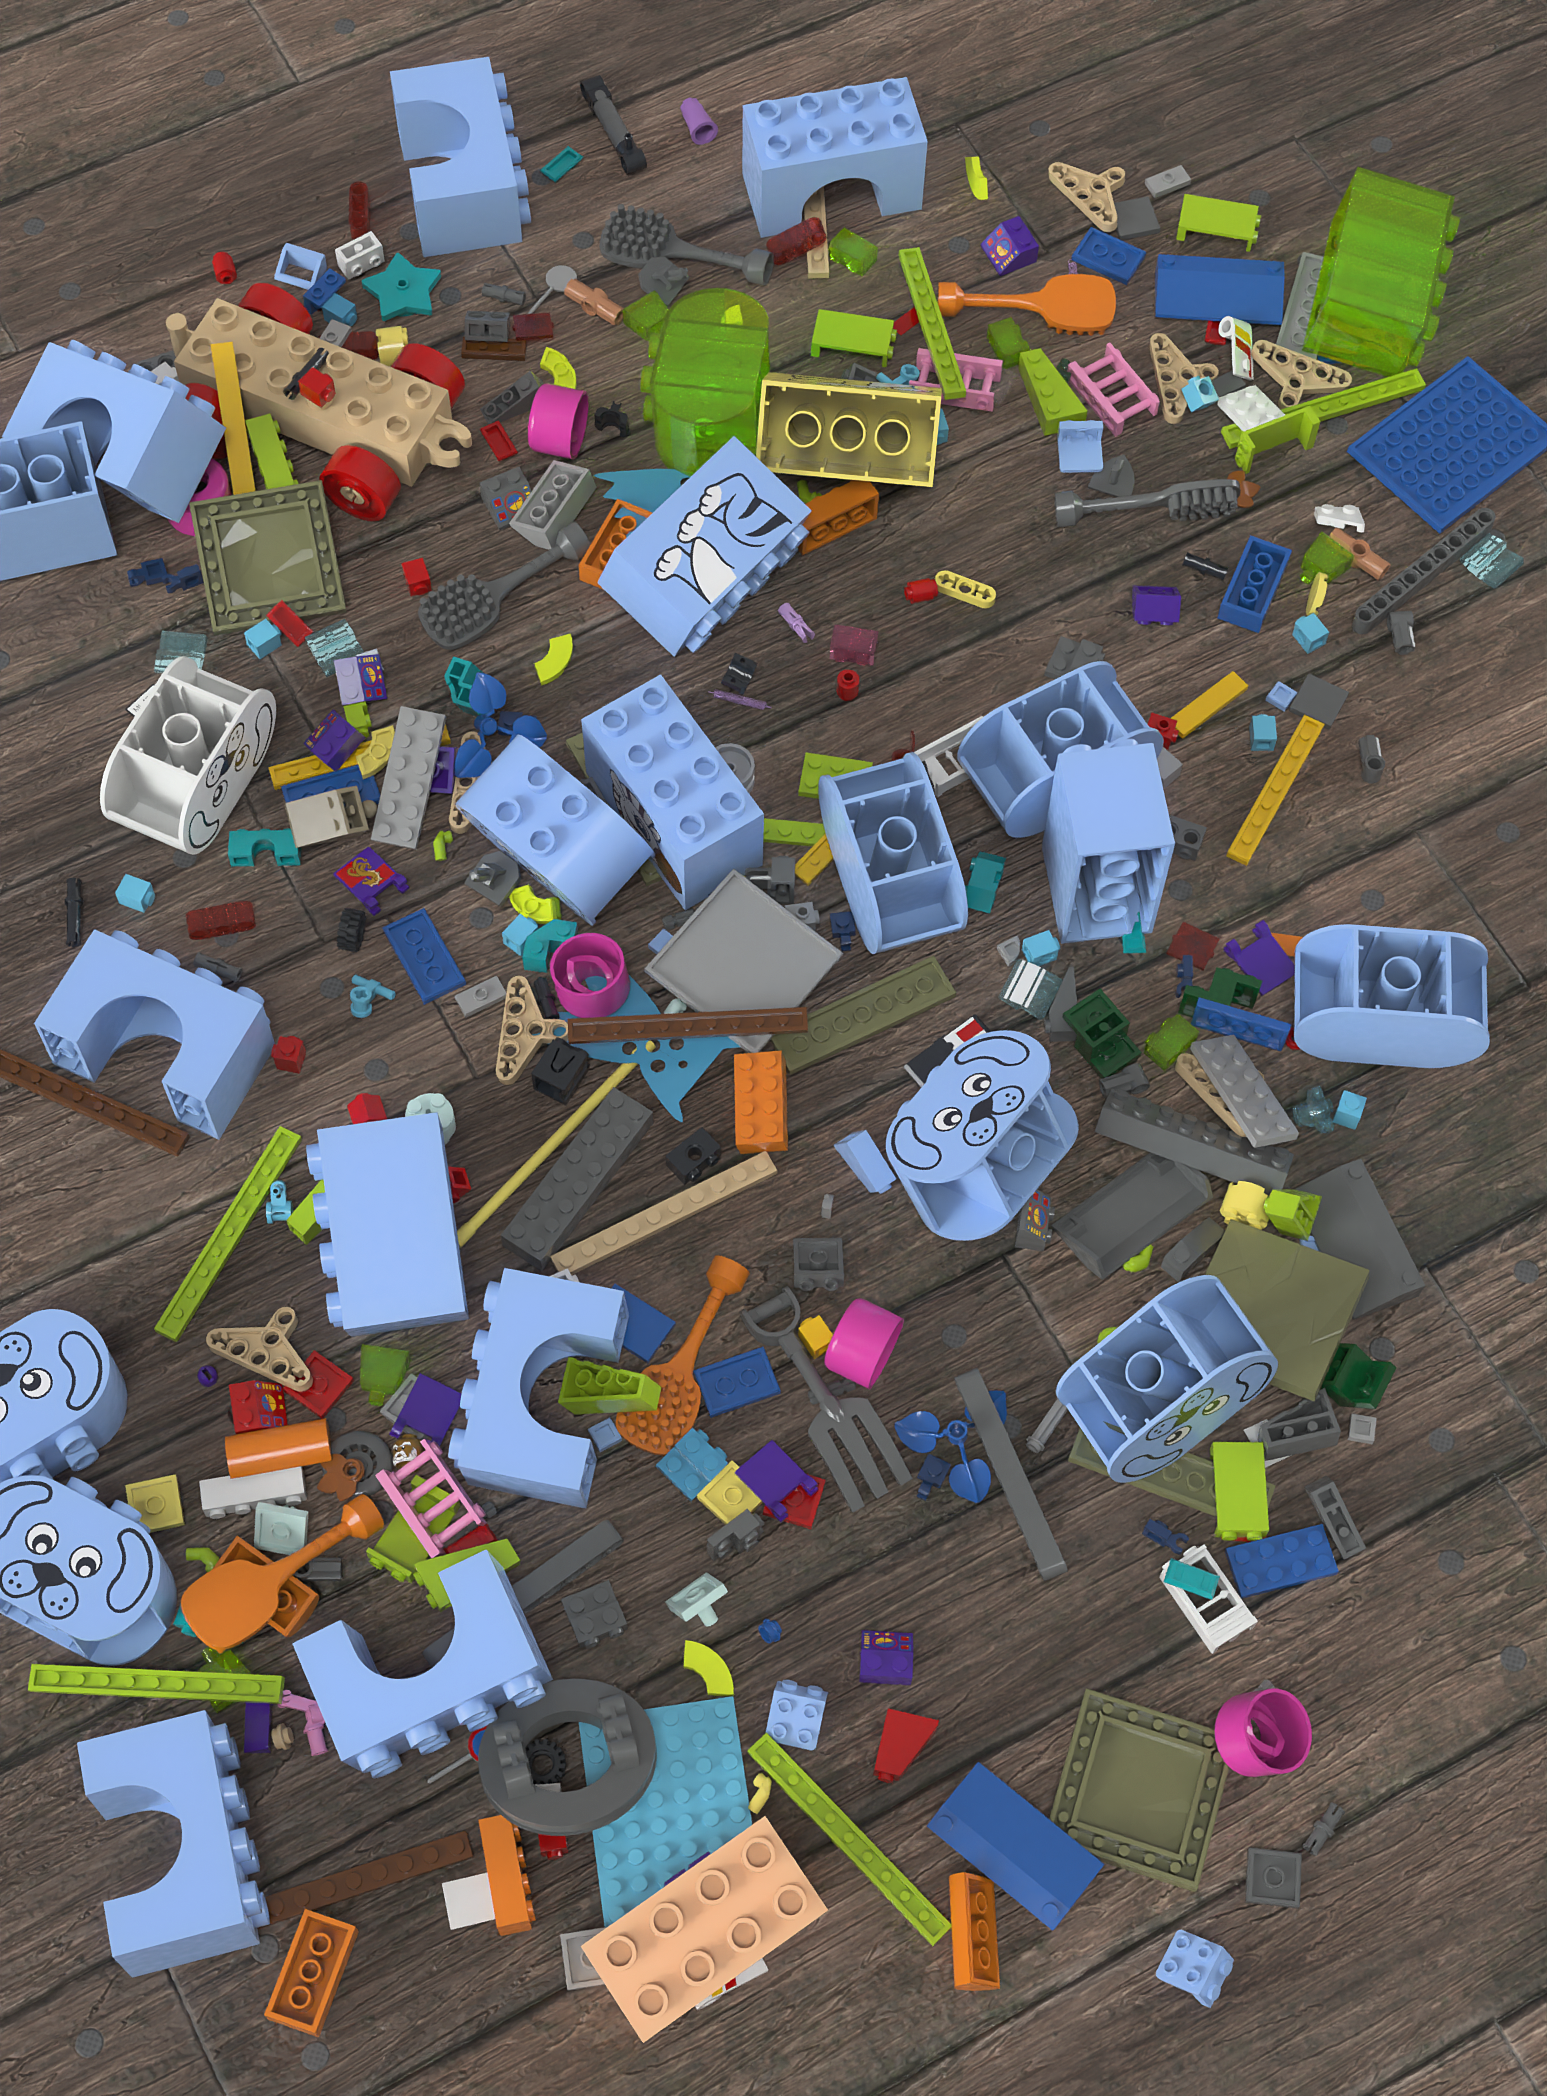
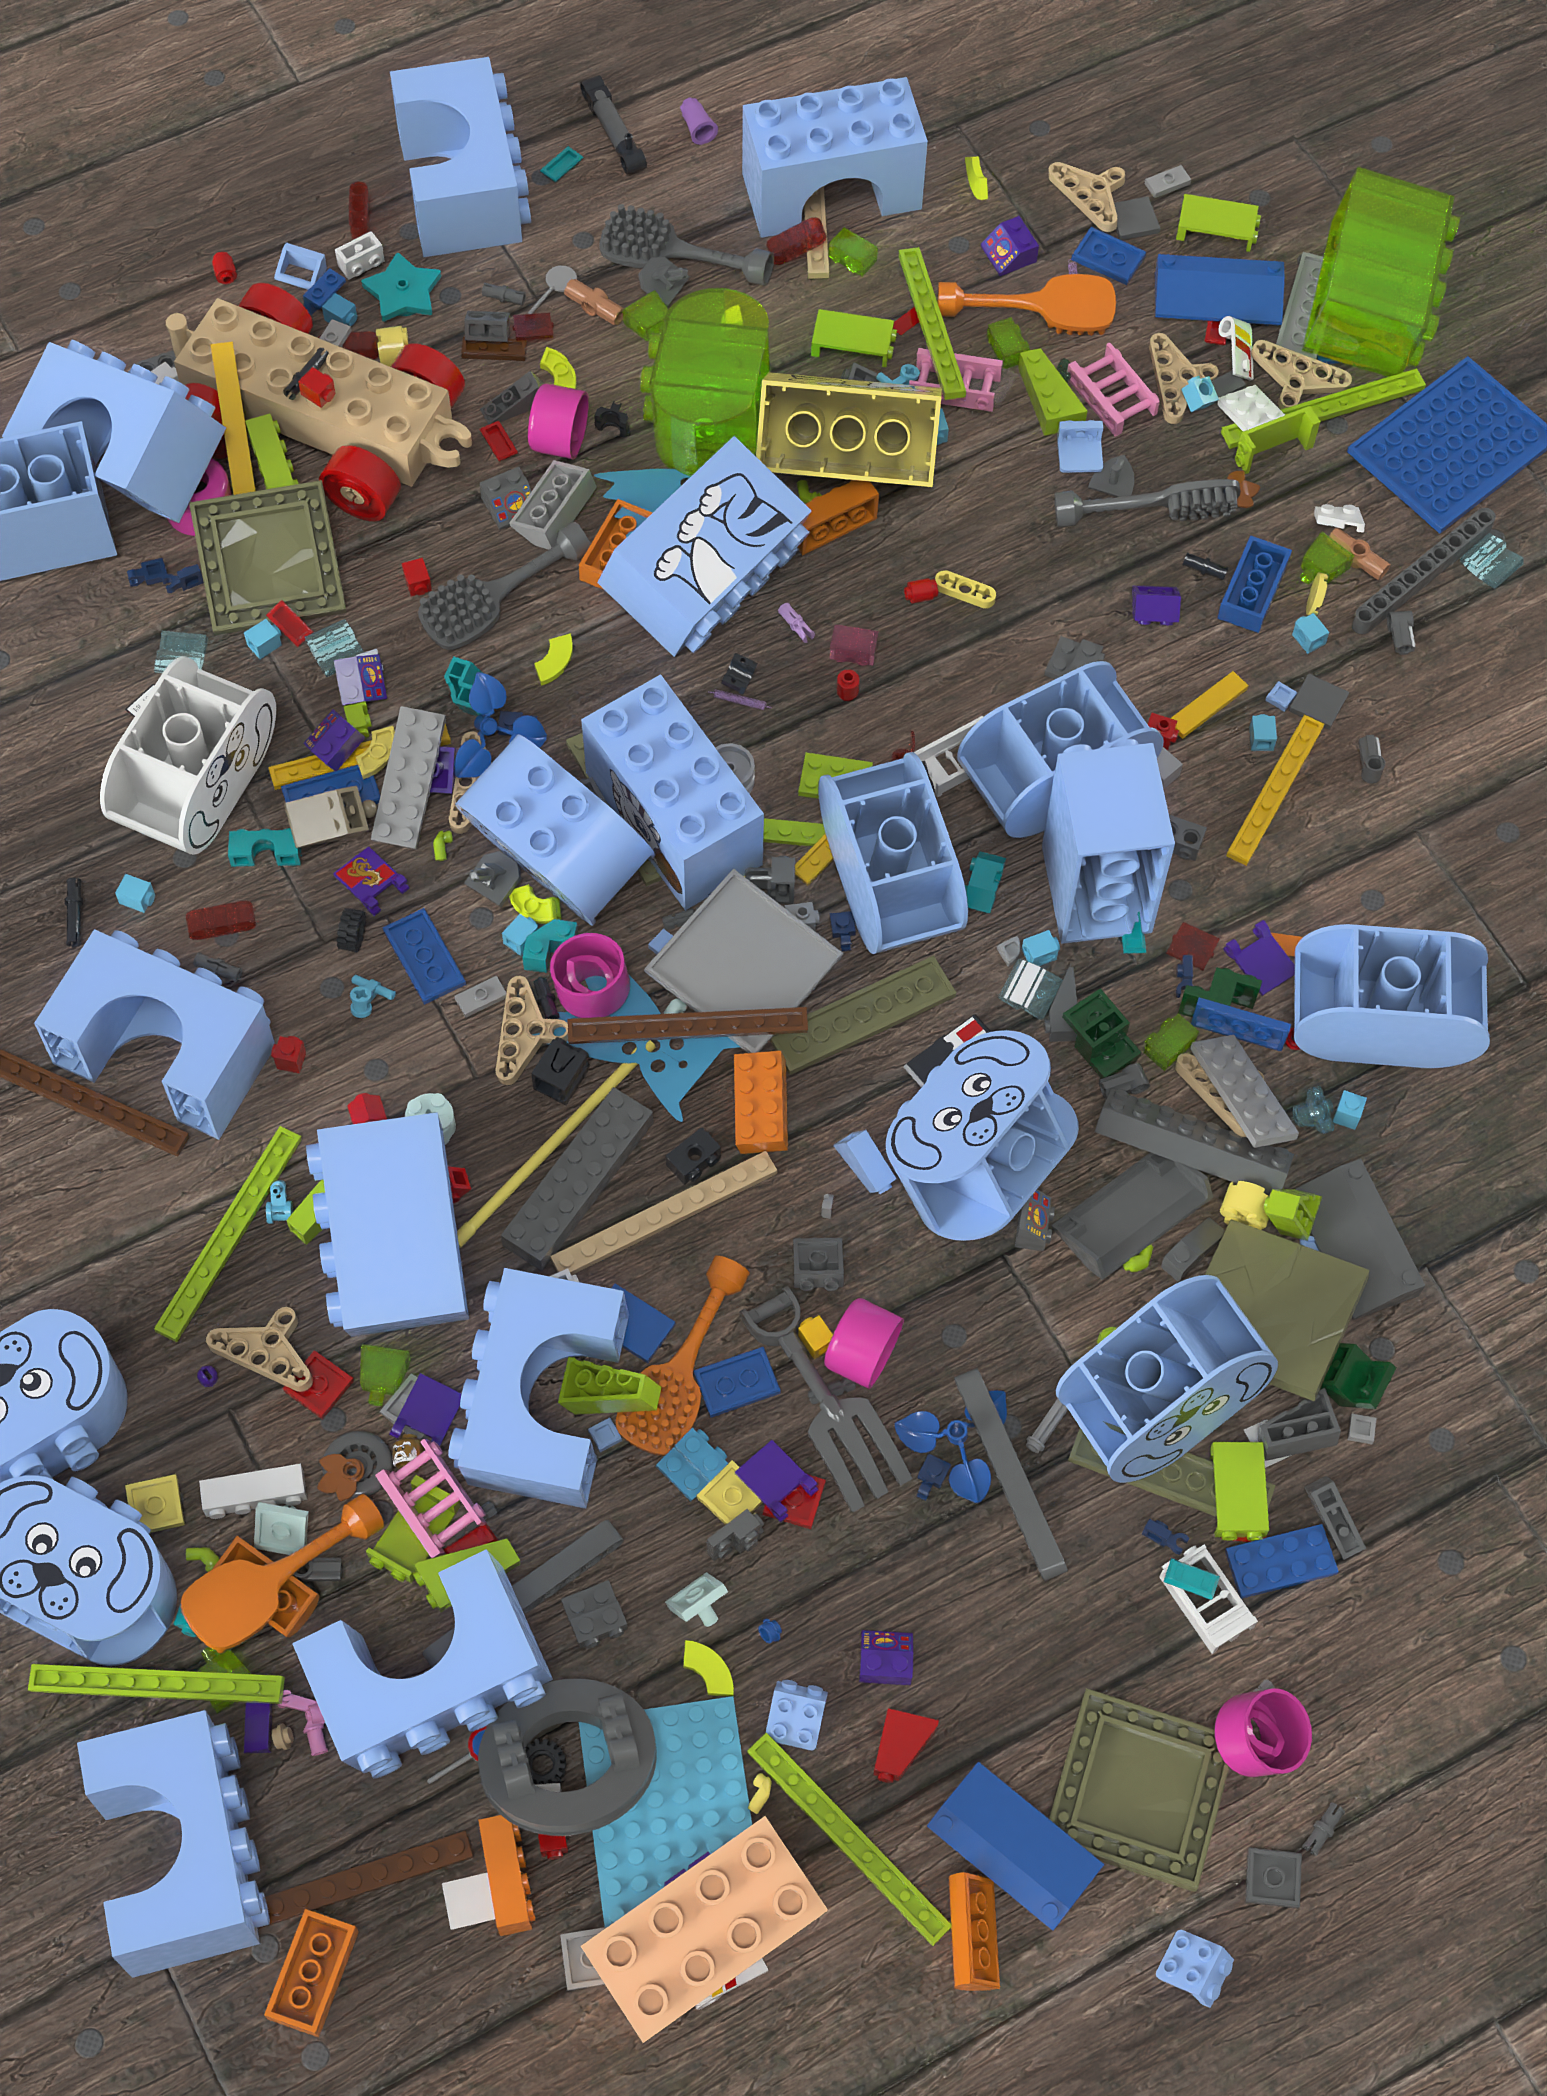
orange brick [225,1418,332,1479] -> none
red slope [229,1380,288,1434] -> none

